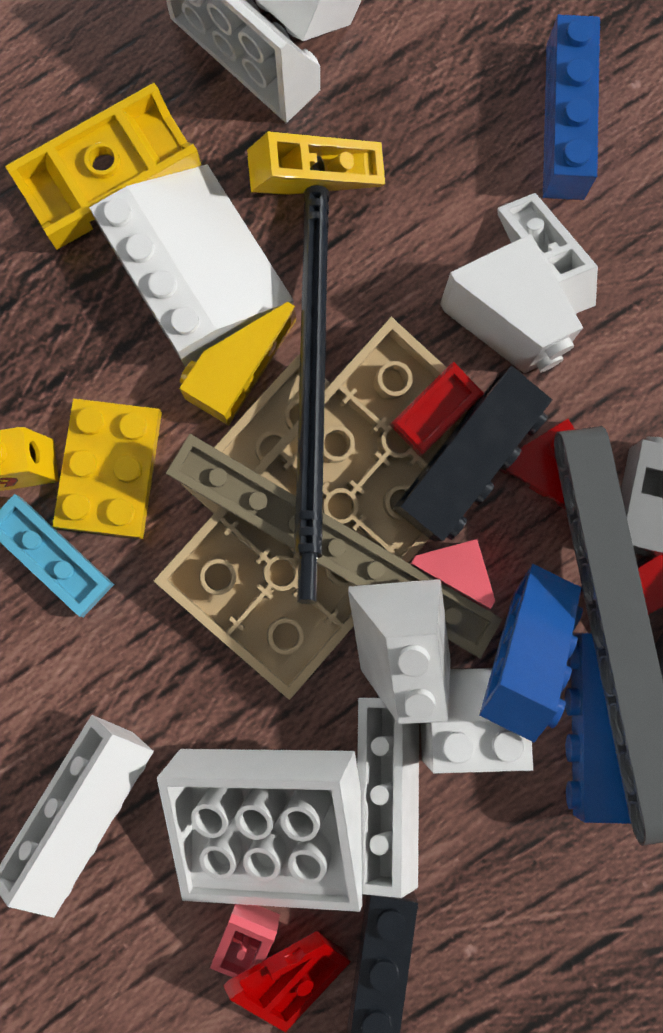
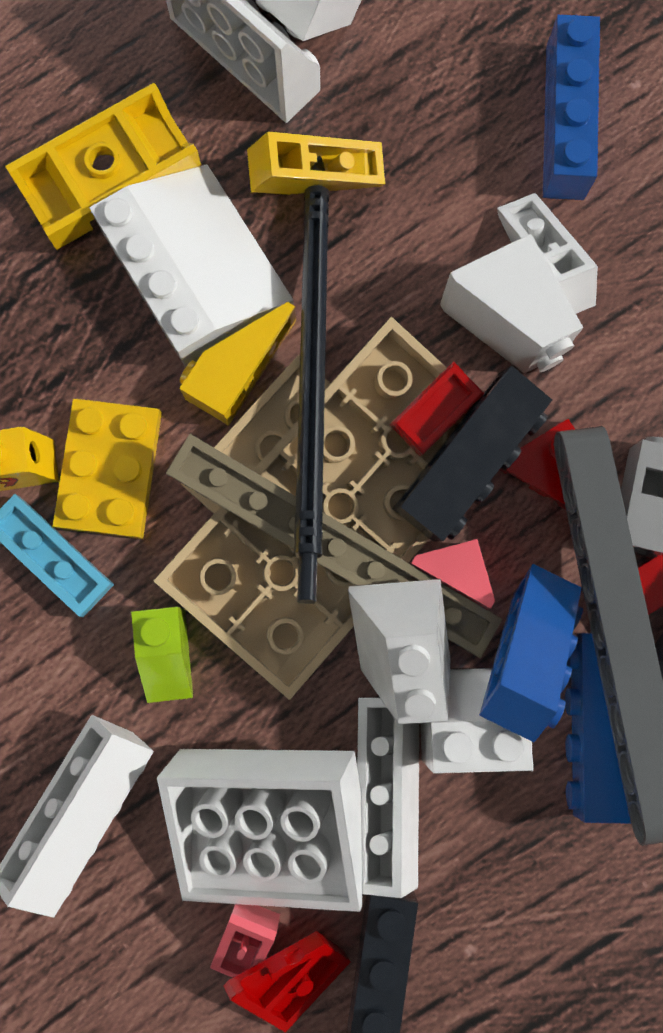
none -> lime slope [131,607,193,703]

